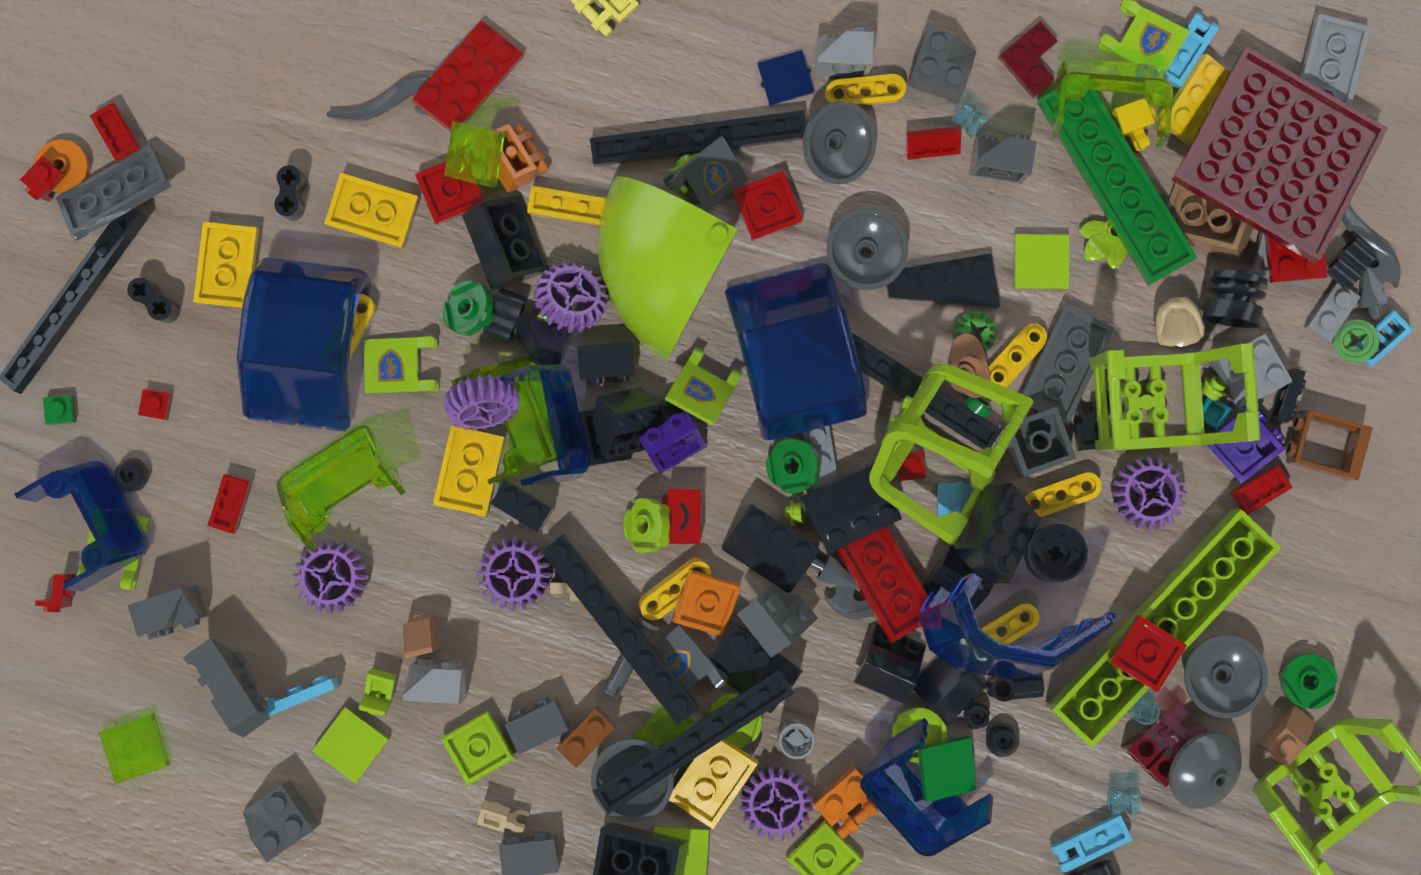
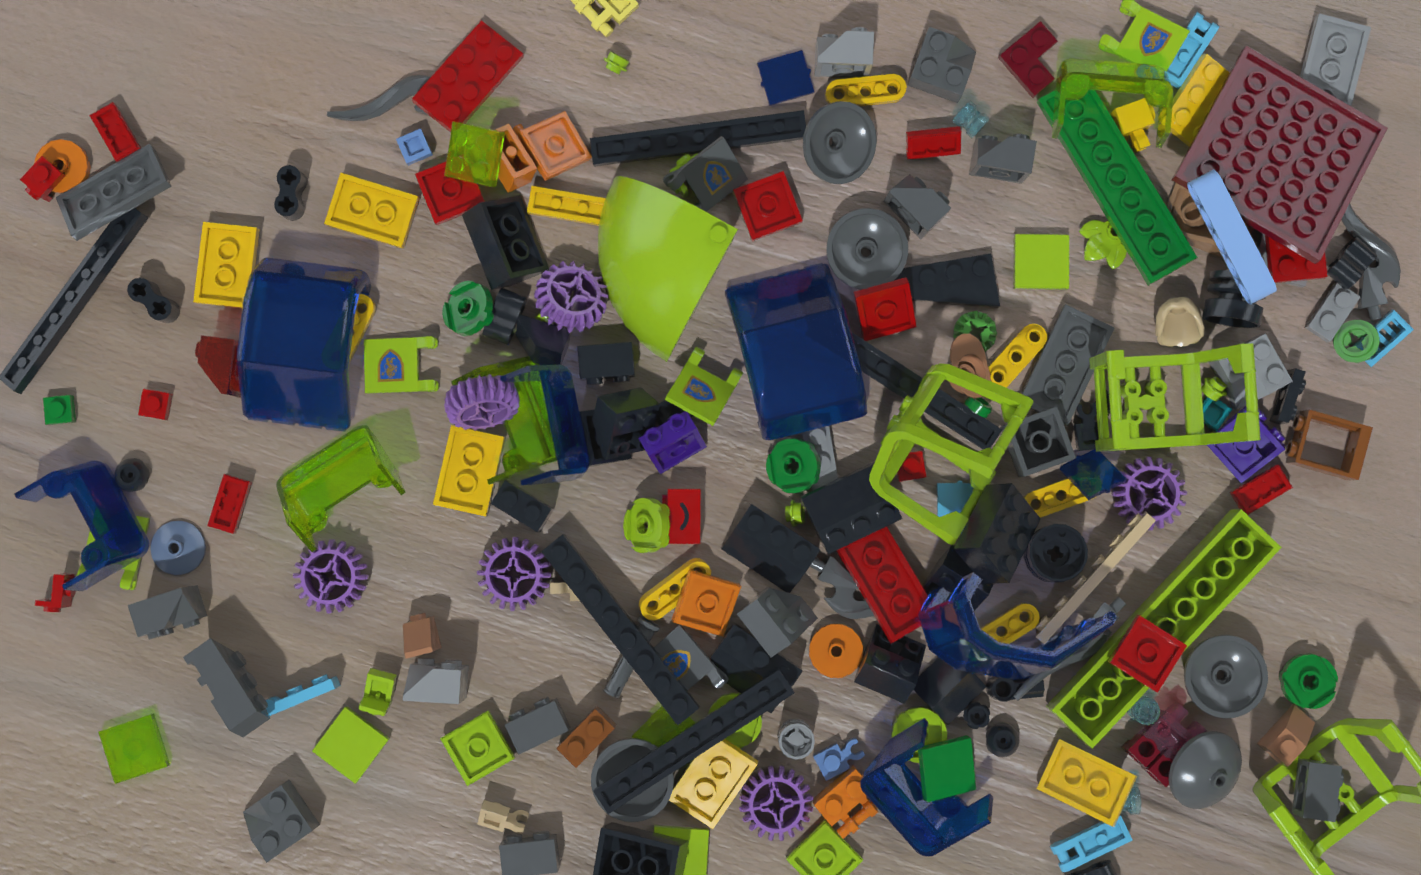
none -> sand blue dish [150,521,206,575]
none -> clear red slope [195,335,249,398]
none -> medium blue plate [396,128,433,166]
none -> orange plate [518,111,592,181]
none -> lime plate [604,51,629,75]
none -> orange plate [809,623,863,678]
none -> medium blue plate [813,738,865,781]
none -> red plate [853,277,917,341]
none -> dark grey slope [883,174,951,240]
none -> dark grey piece [1014,597,1126,701]
none -> tan plate [1035,511,1156,644]
none -> yellow plate [1036,739,1137,827]
none -> piece [1060,449,1126,500]
none -> light blue beam [1187,170,1277,305]
none -> dark grey brick [1292,758,1344,822]

